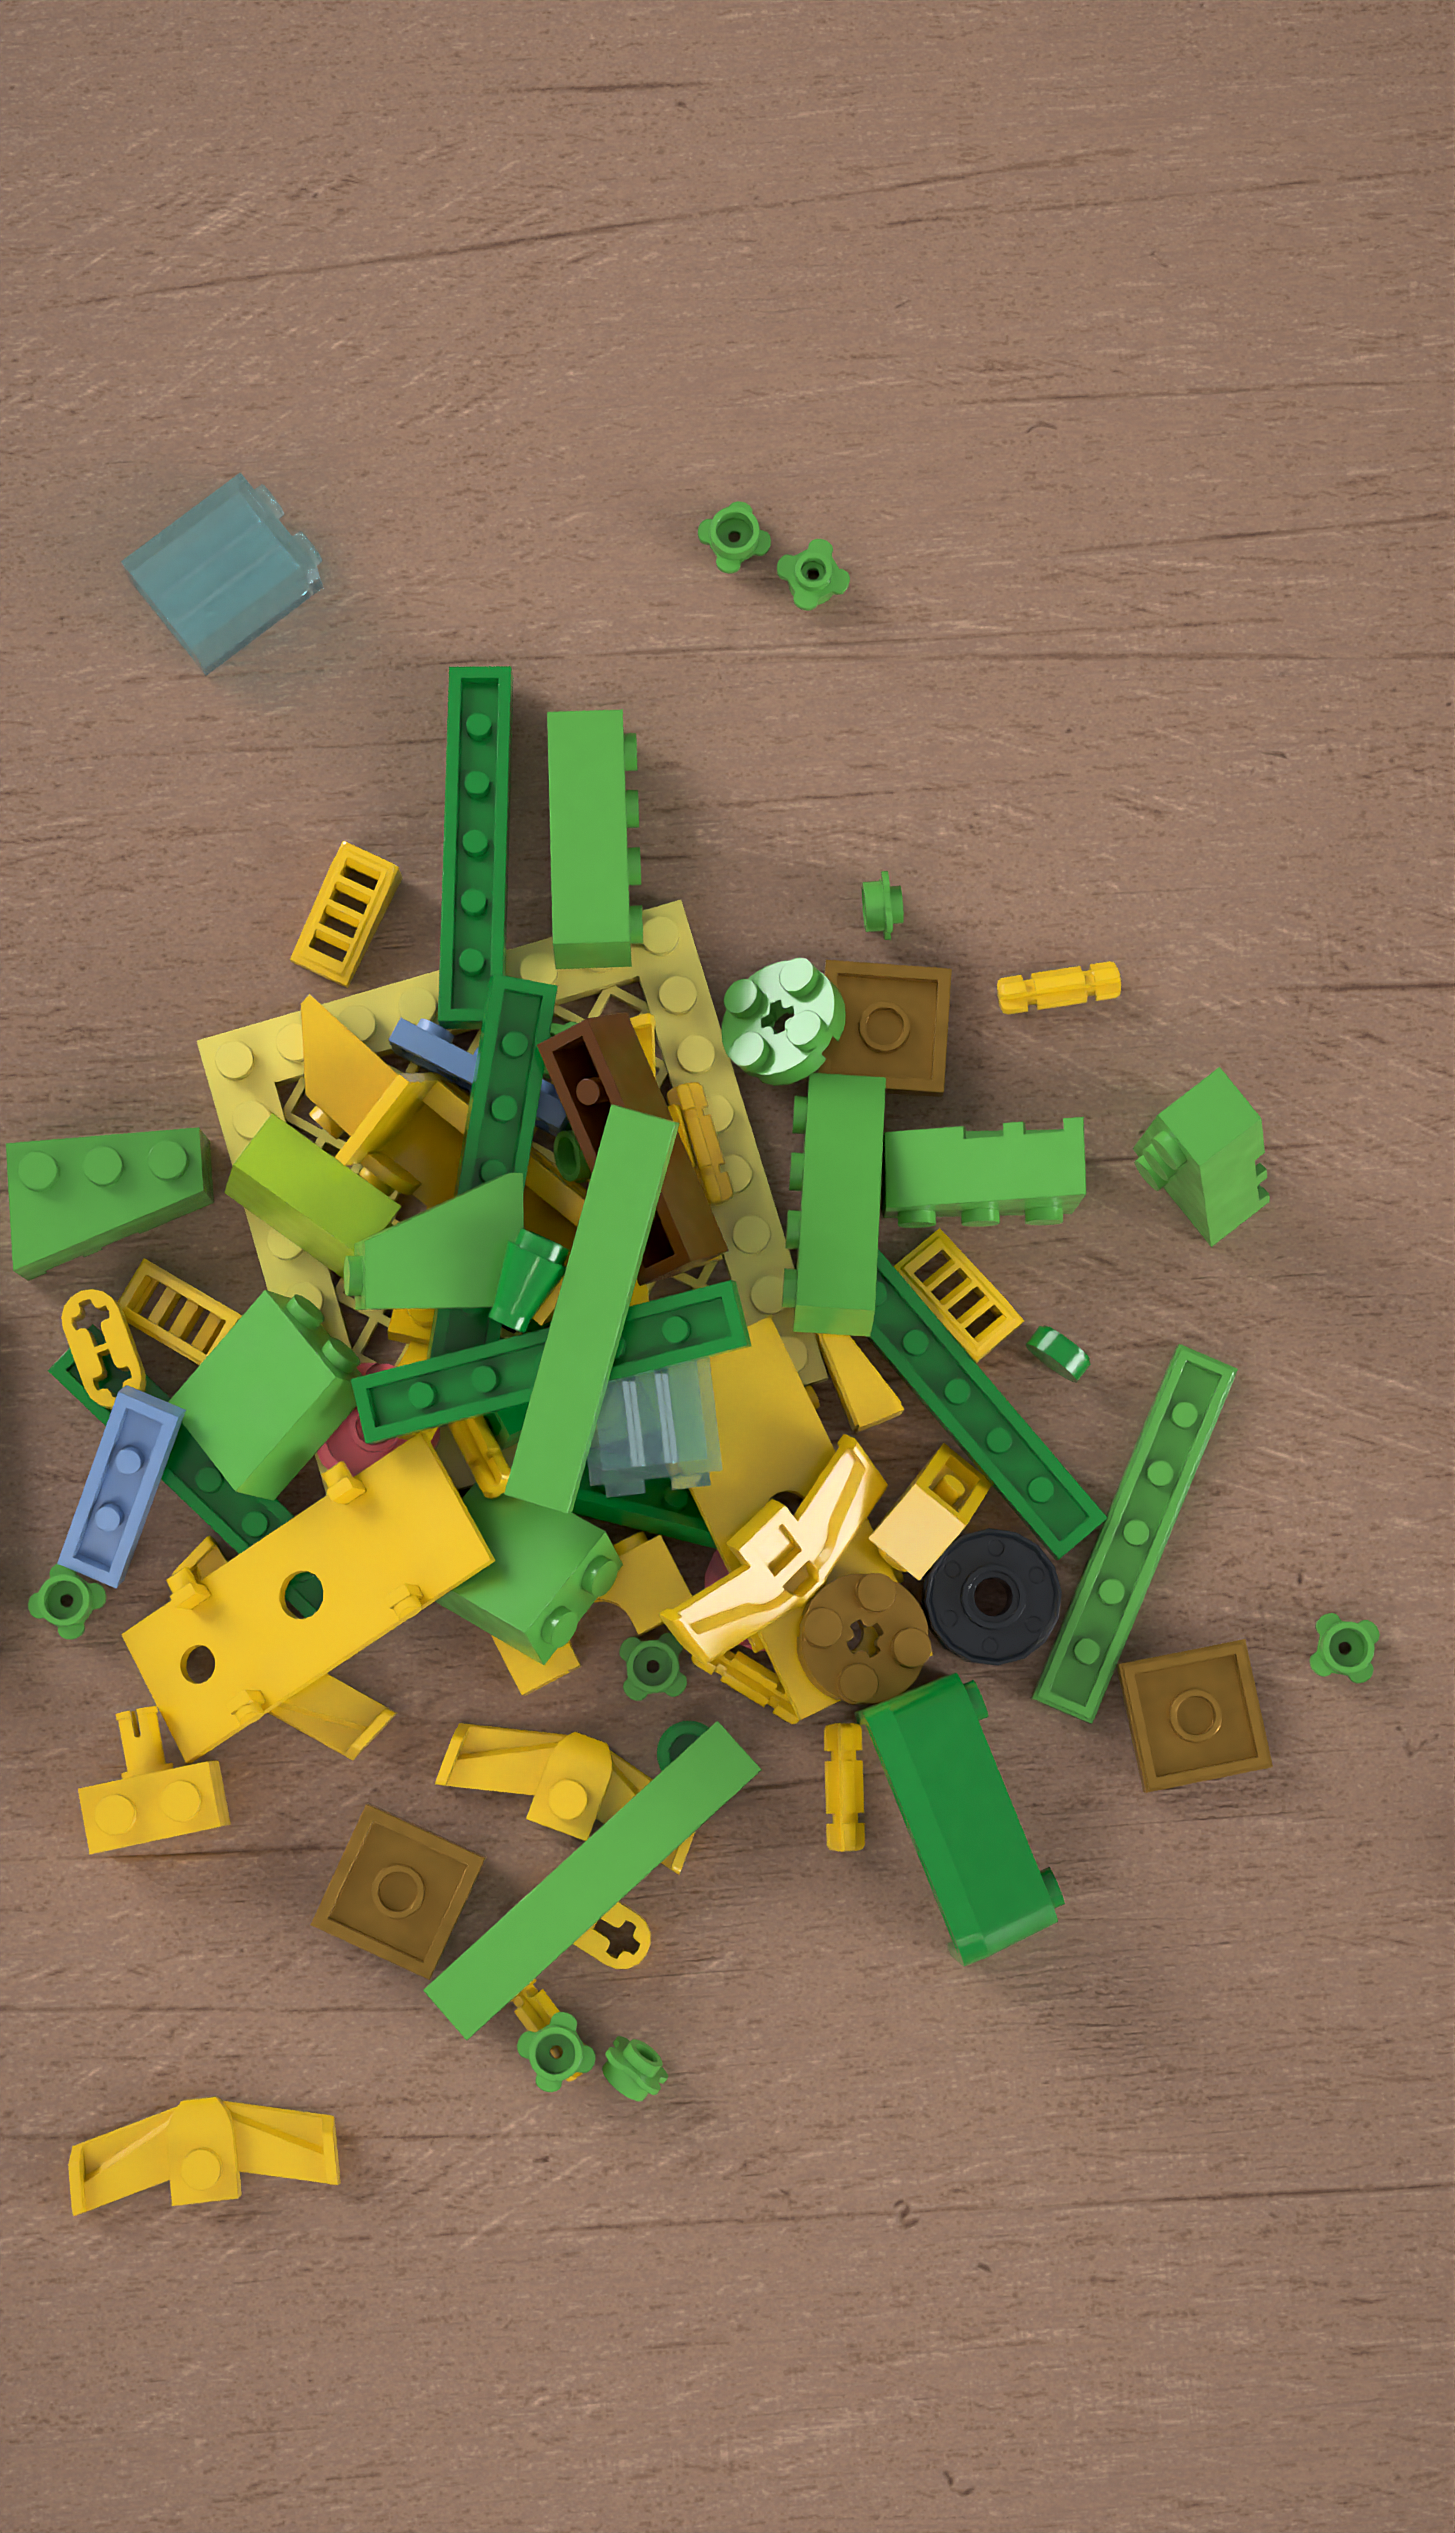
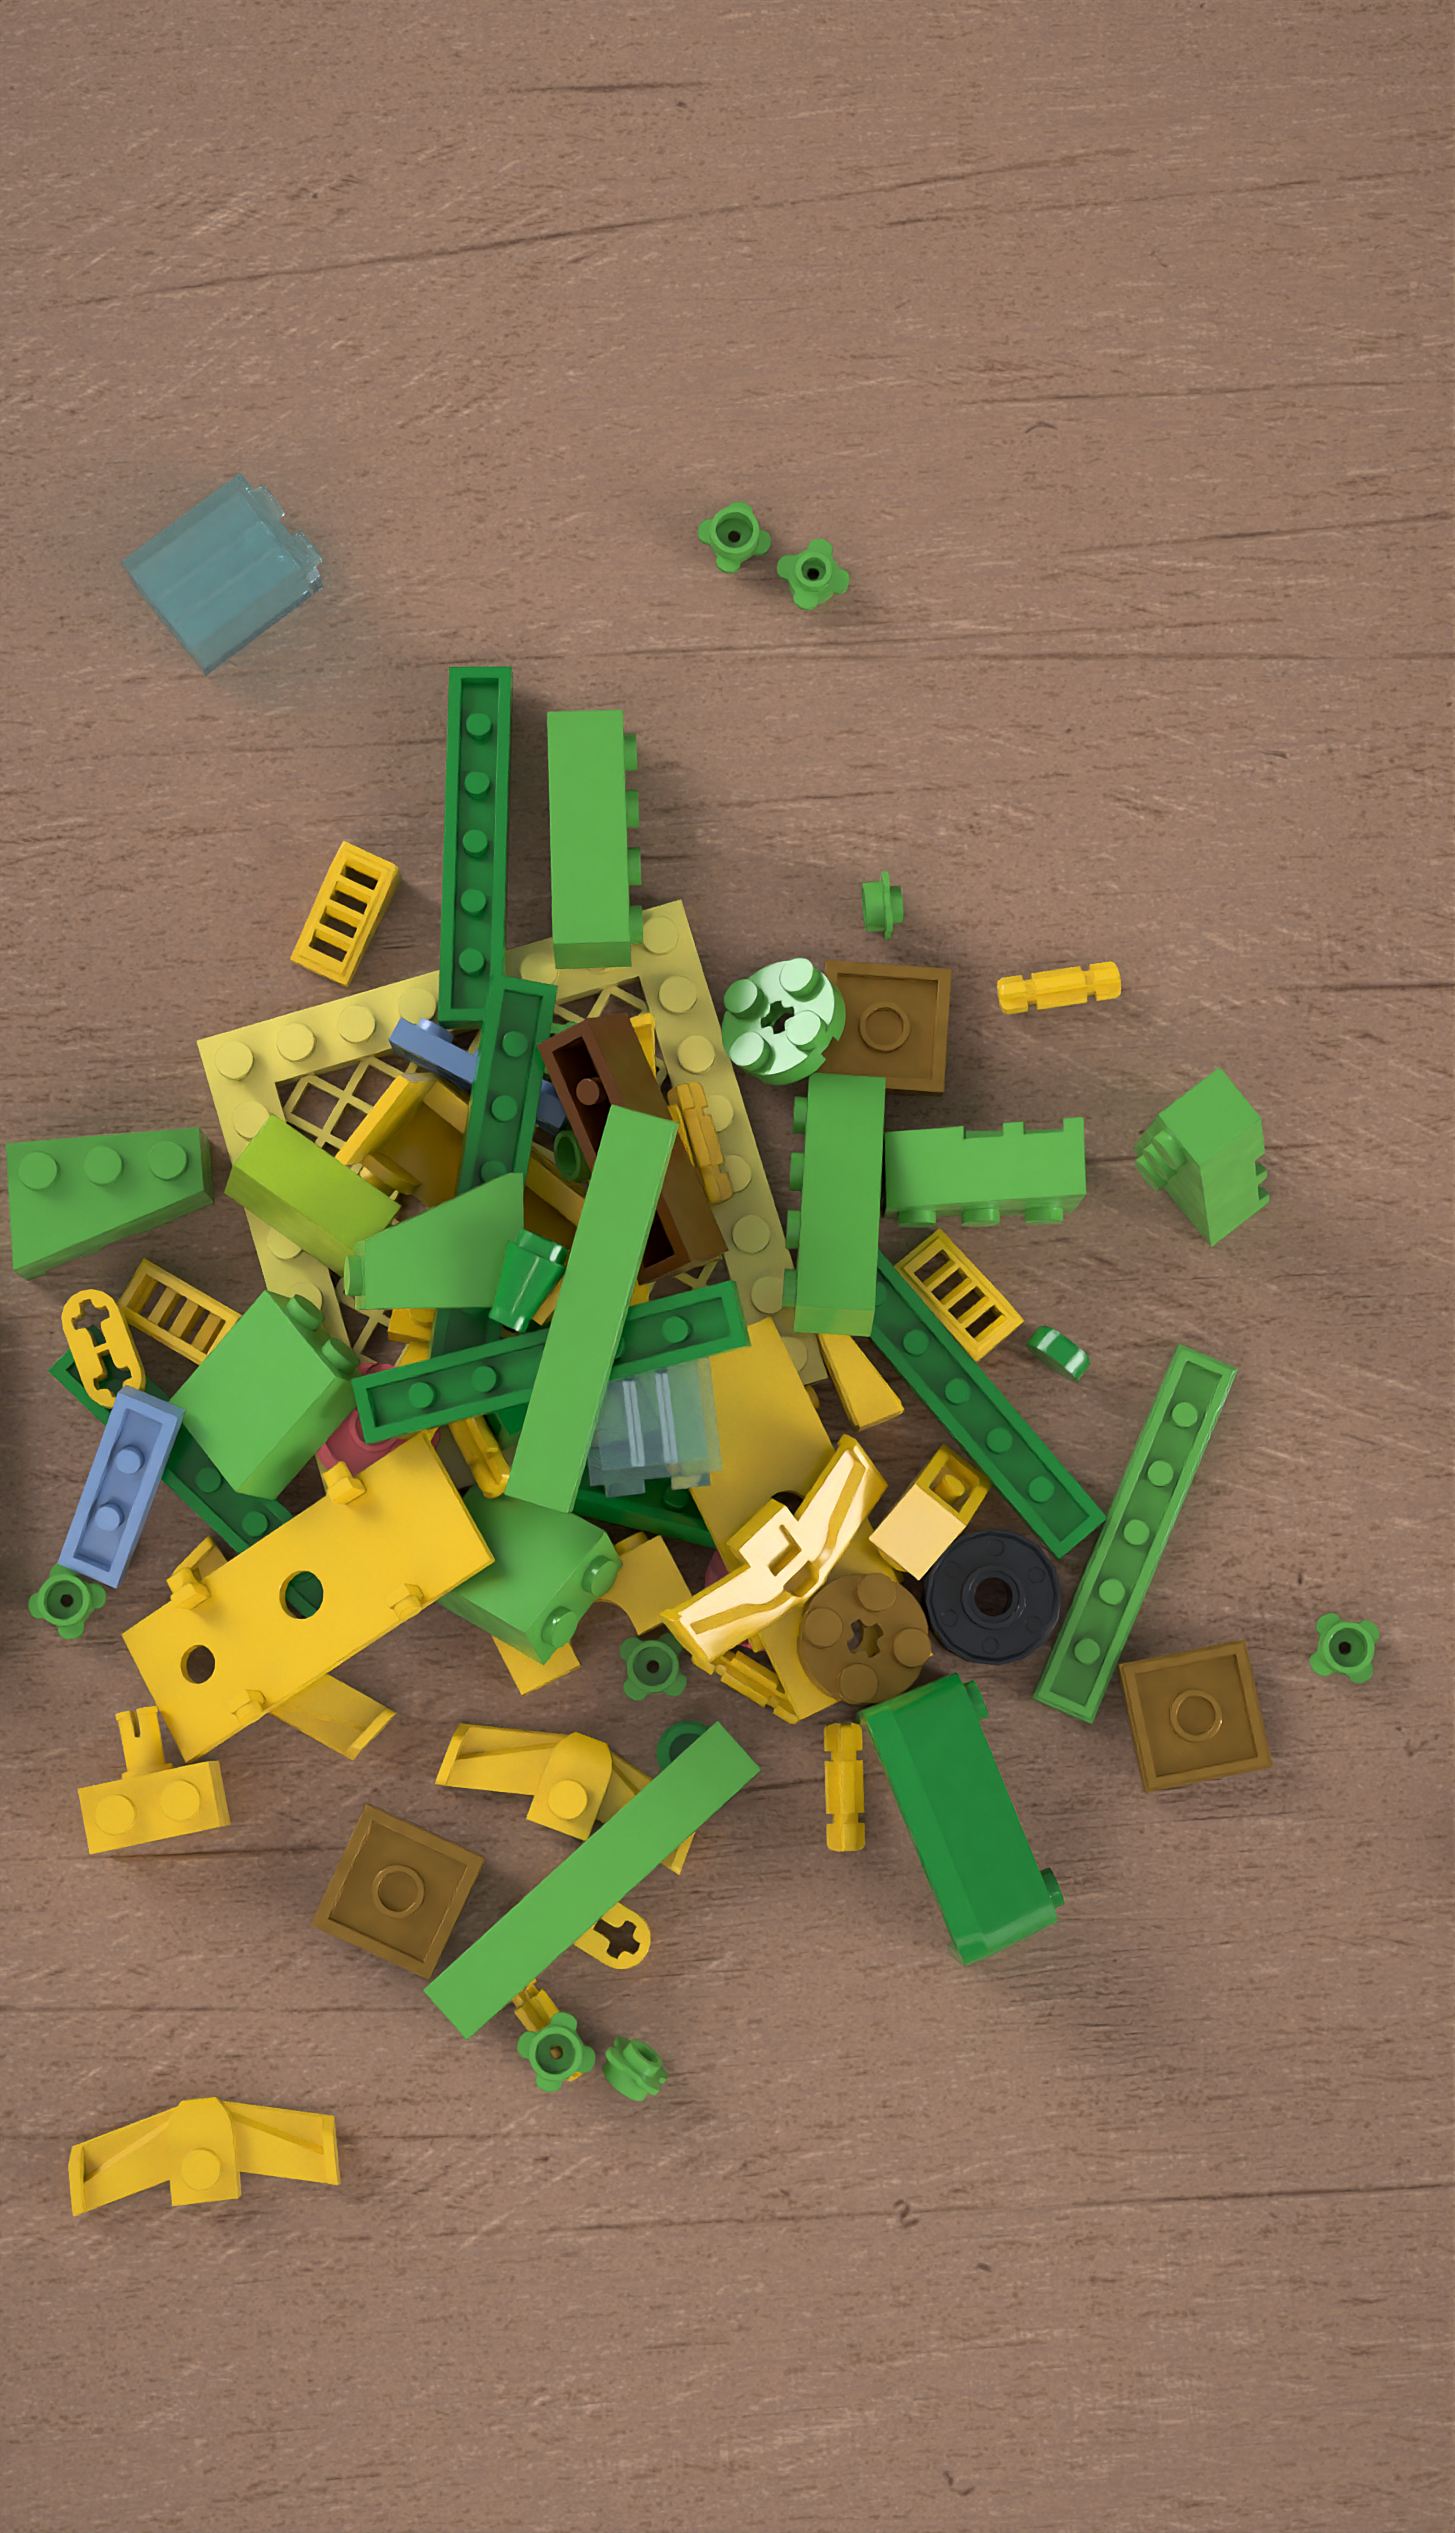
yellow slope [301,994,399,1140] -> none

